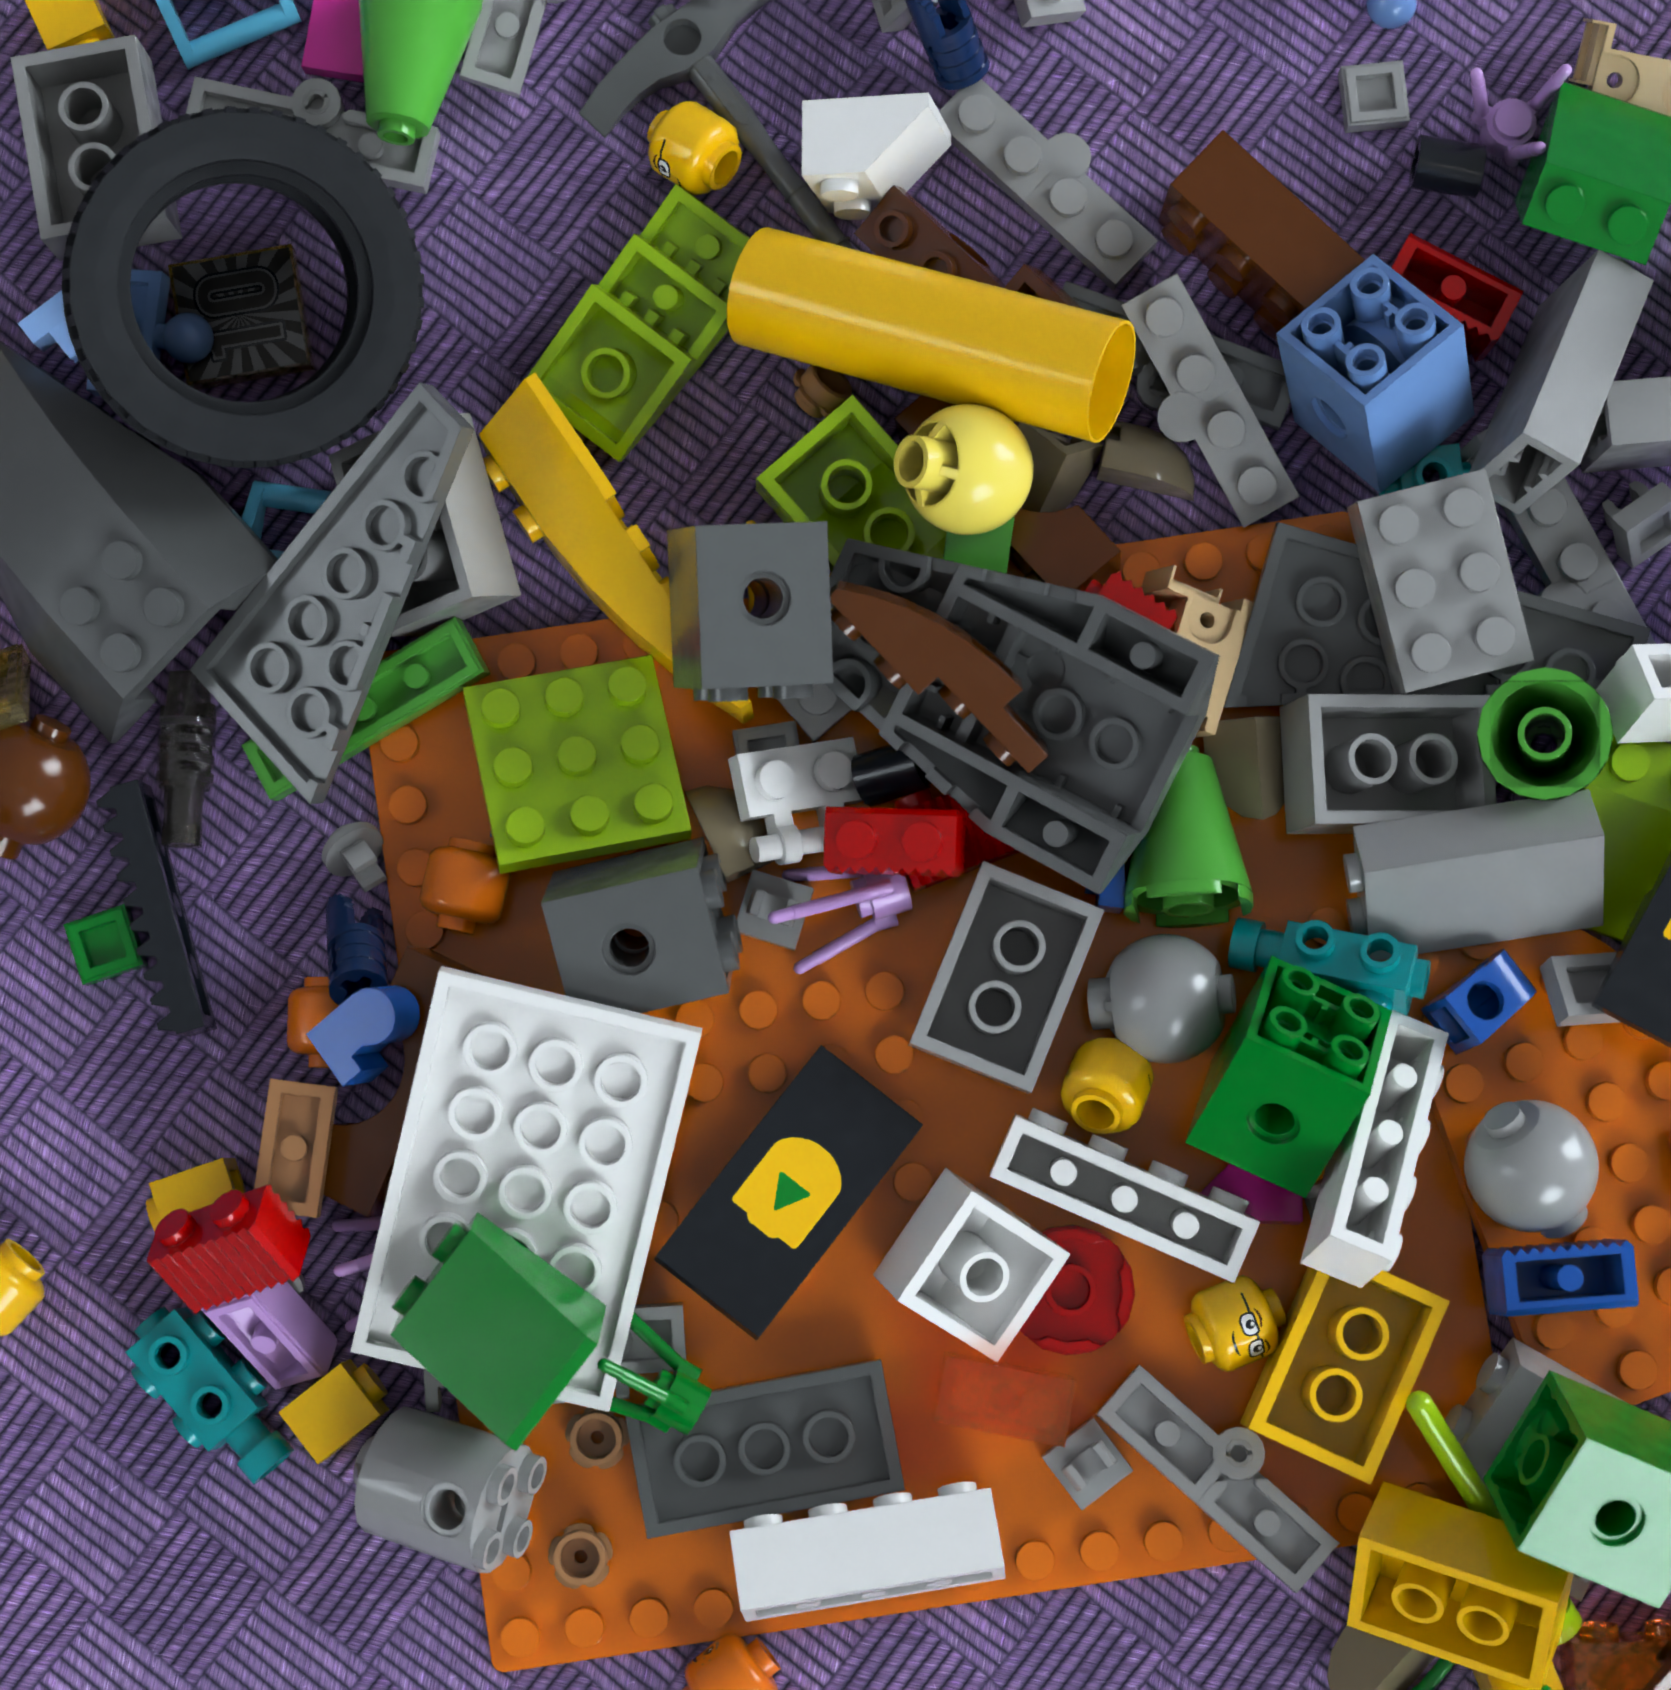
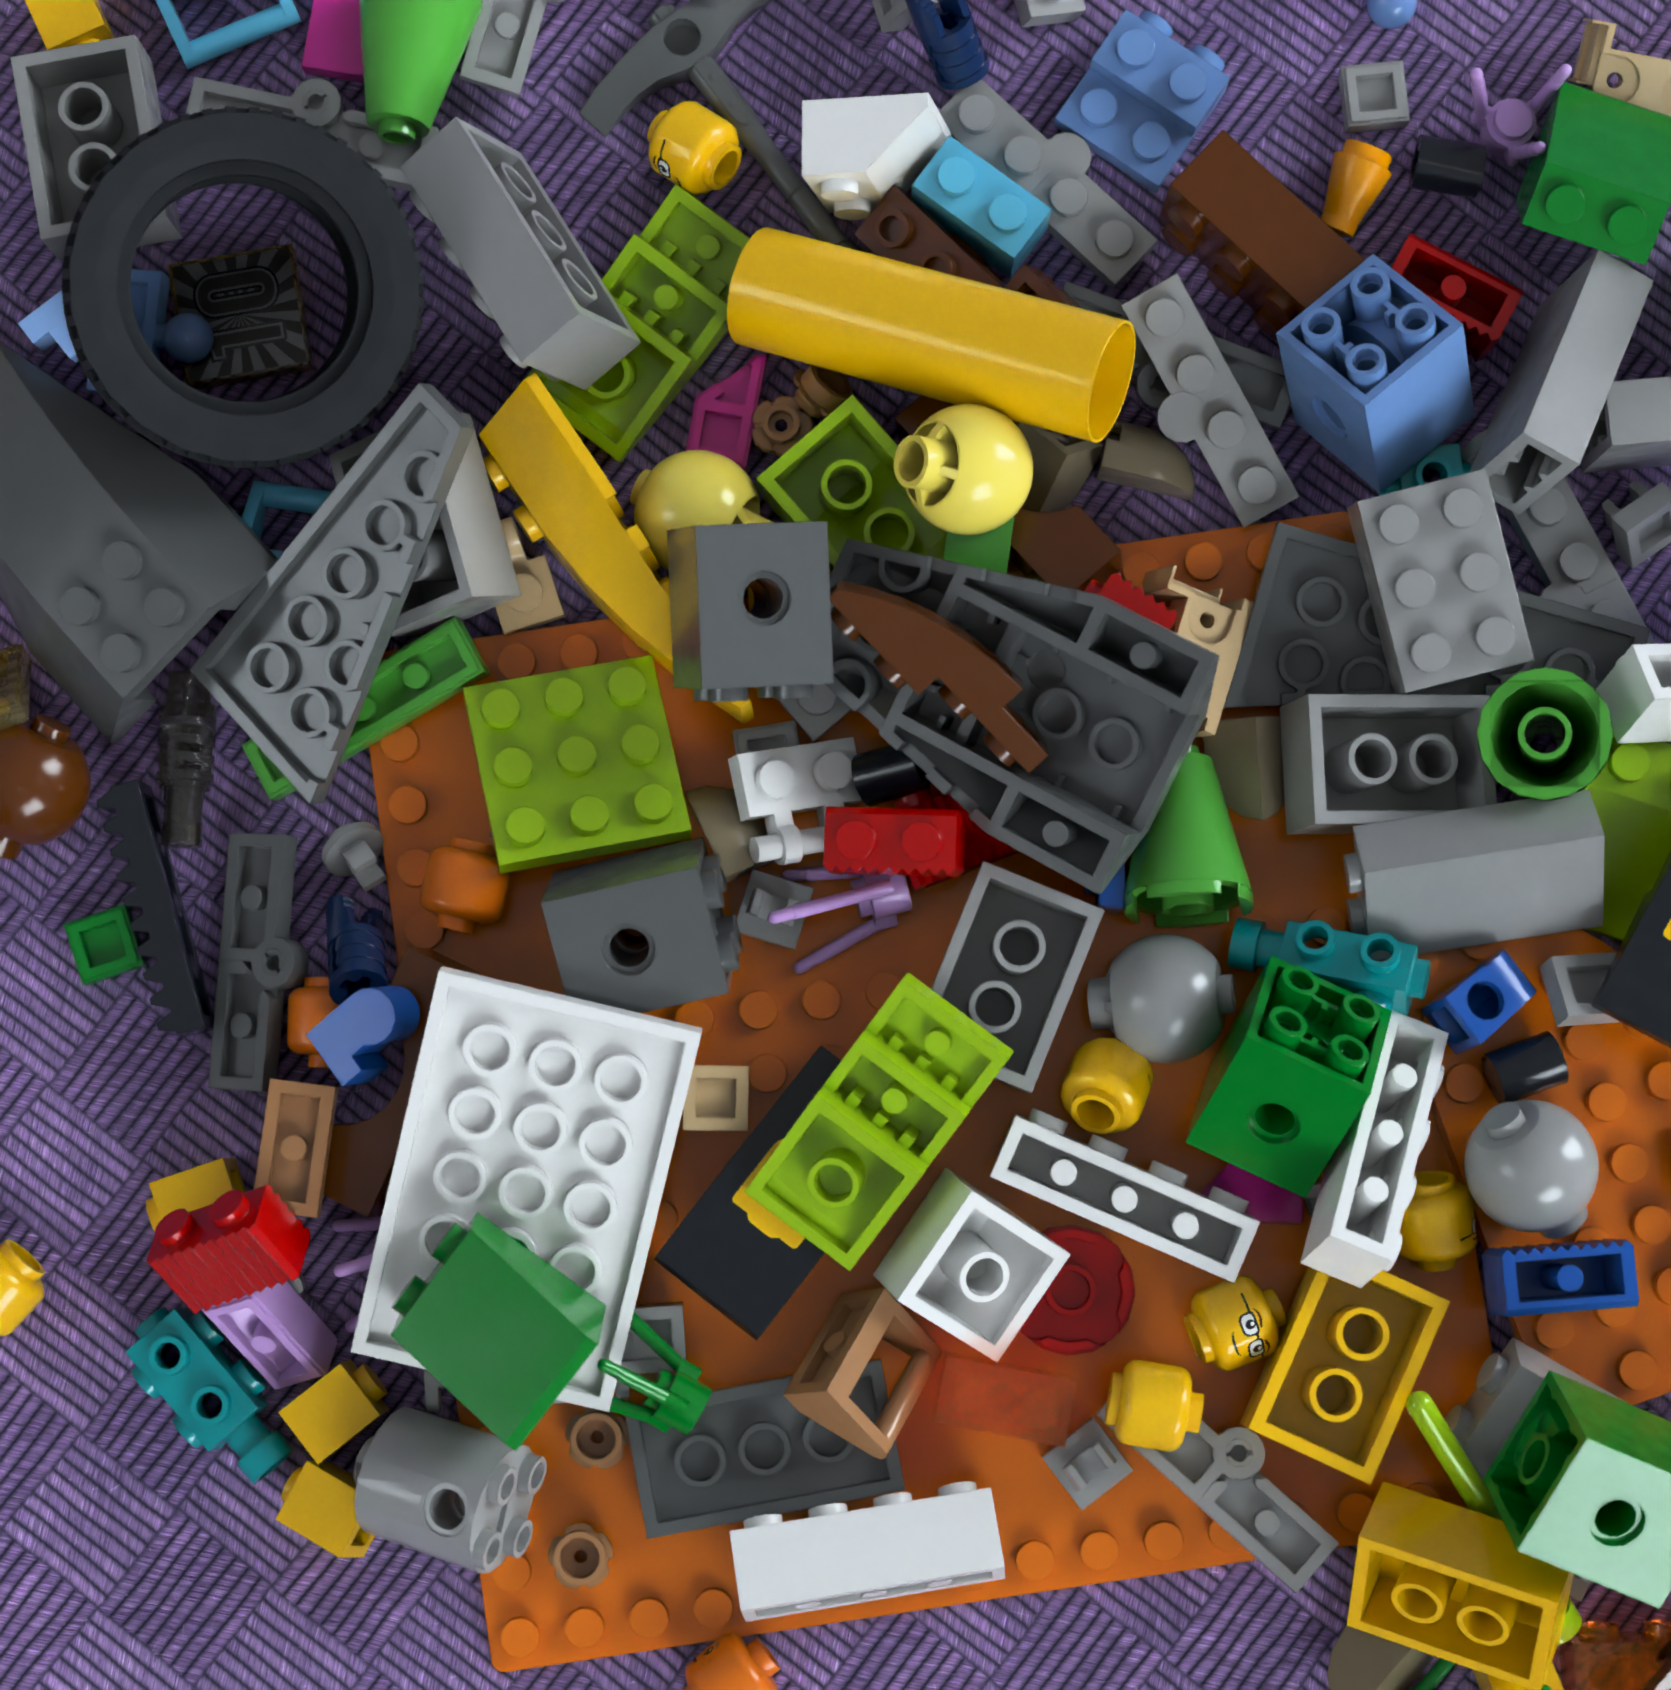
none -> dark grey hinge [208,833,309,1092]
none -> yellow brick [275,1460,375,1558]
none -> light grey brick [400,117,641,390]
none -> tan plate [495,516,566,635]
none -> light yellow brick [630,450,774,571]
none -> tan plate [683,1065,749,1131]
none -> dark pink tile [685,354,767,473]
none -> lime slope [745,972,1014,1271]
none -> medium nougat plate [752,395,813,457]
none -> medium nougat tile [783,1288,942,1459]
none -> medium azure brick [911,135,1052,279]
none -> medium blue plate [1053,9,1231,193]
none -> yellow head [1105,1360,1204,1452]
none -> light orange cone [1320,139,1392,239]
none -> yellow head [1399,1170,1477,1272]
none -> black piece [1481,1031,1569,1104]

